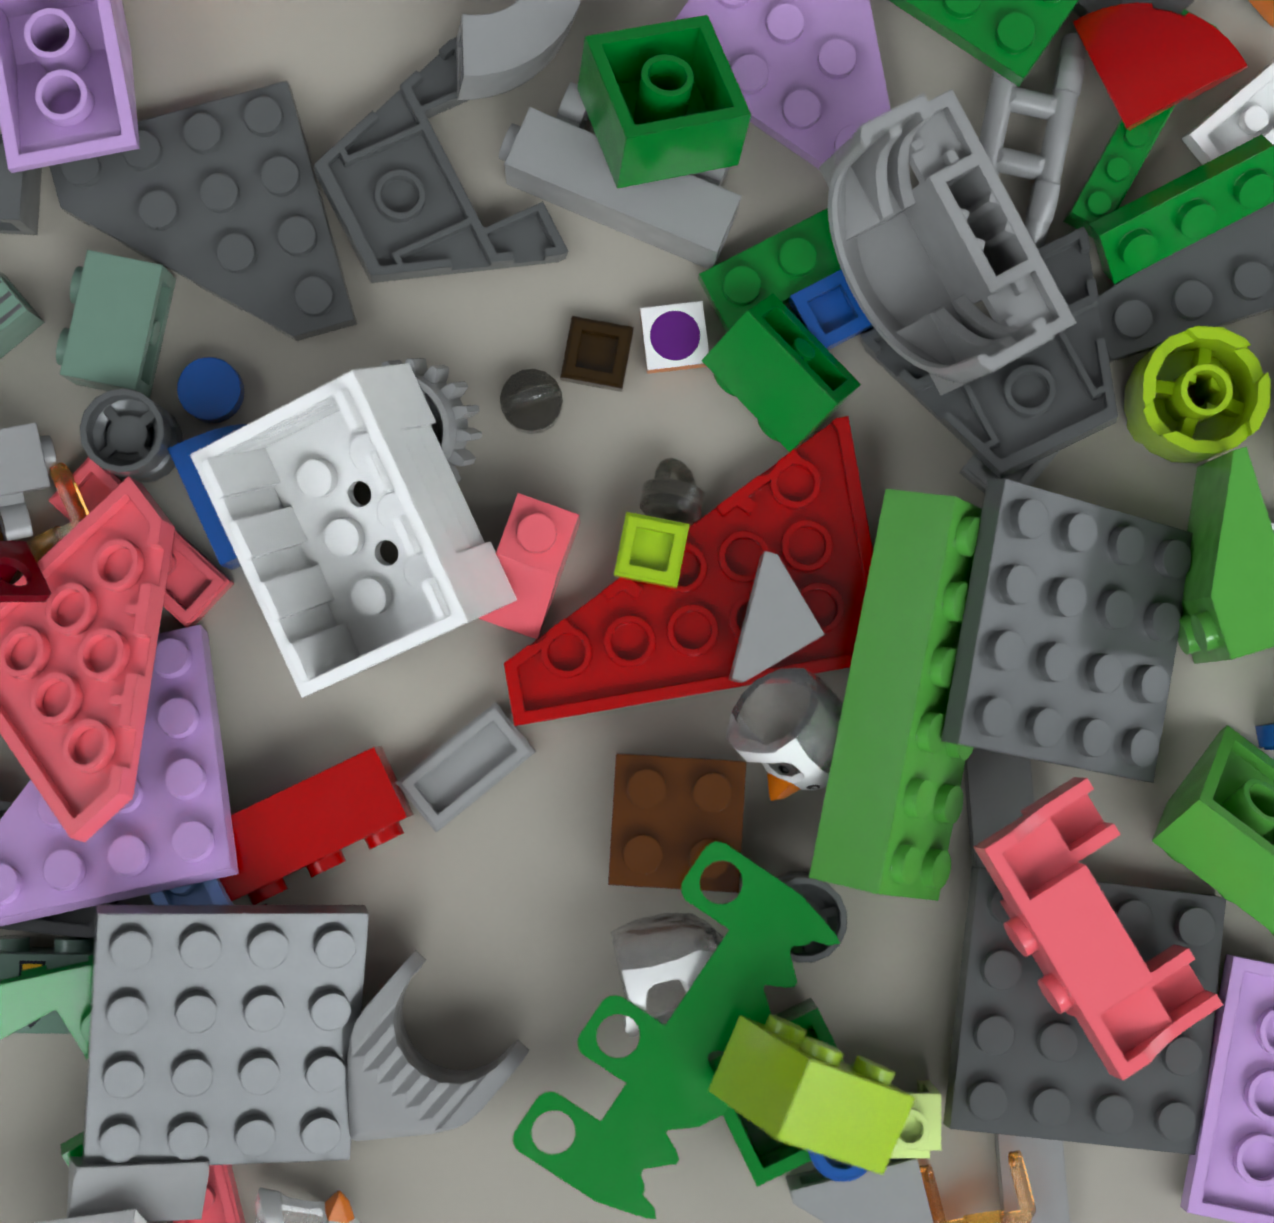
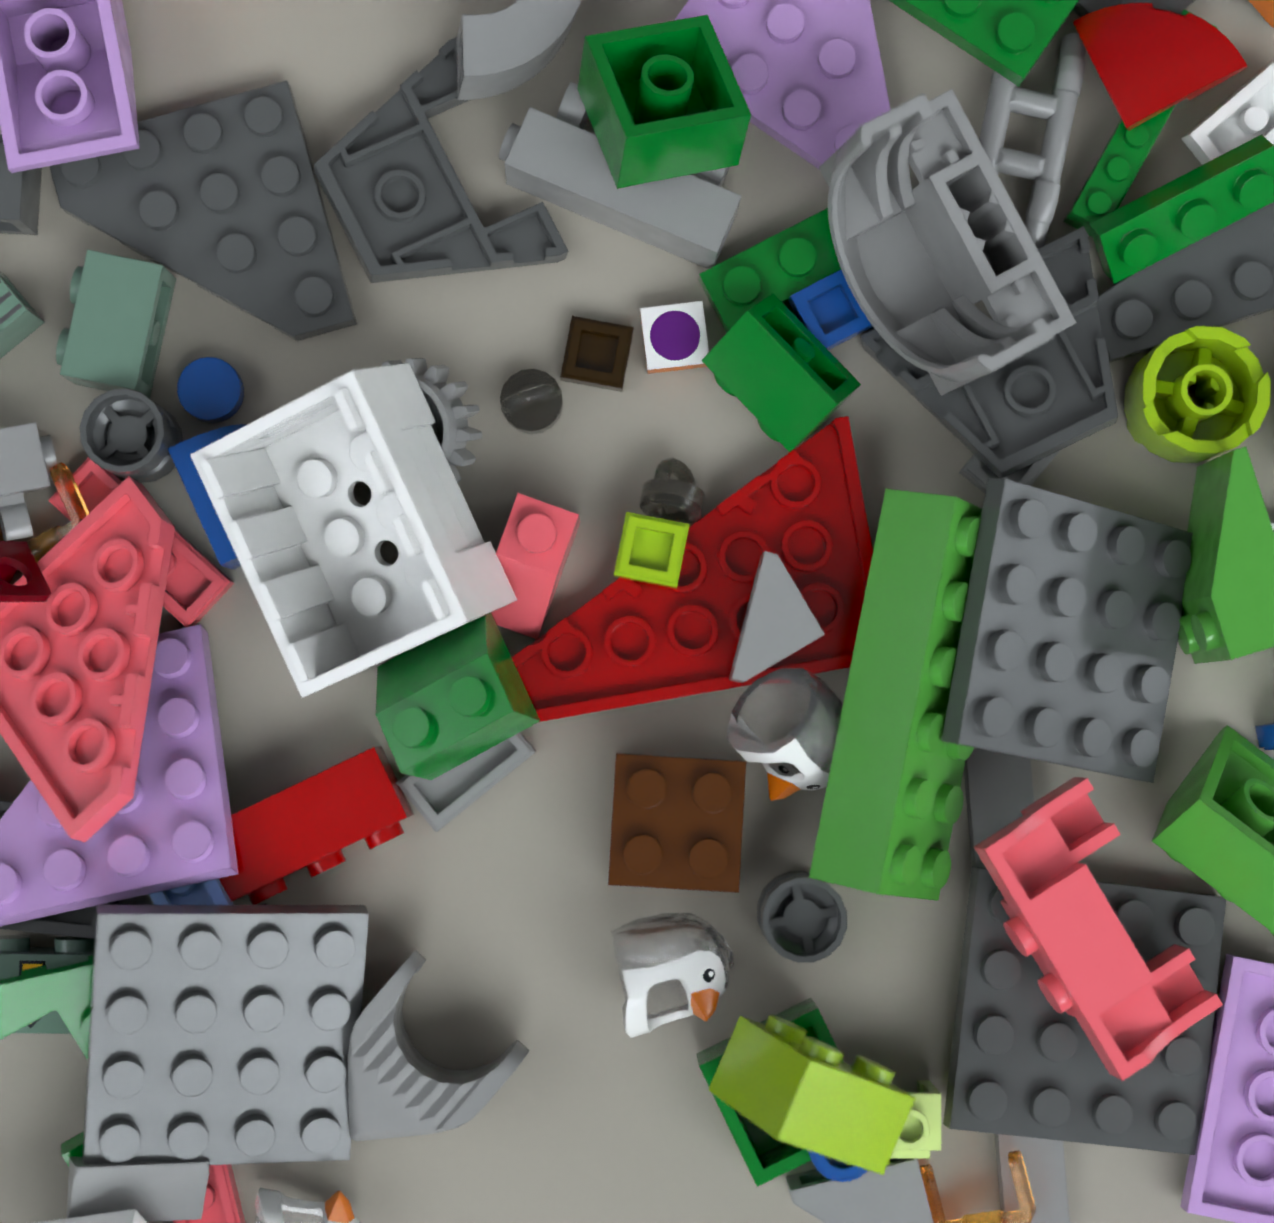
green piece [513,842,840,1219] -> none
none -> green slope [375,613,540,780]

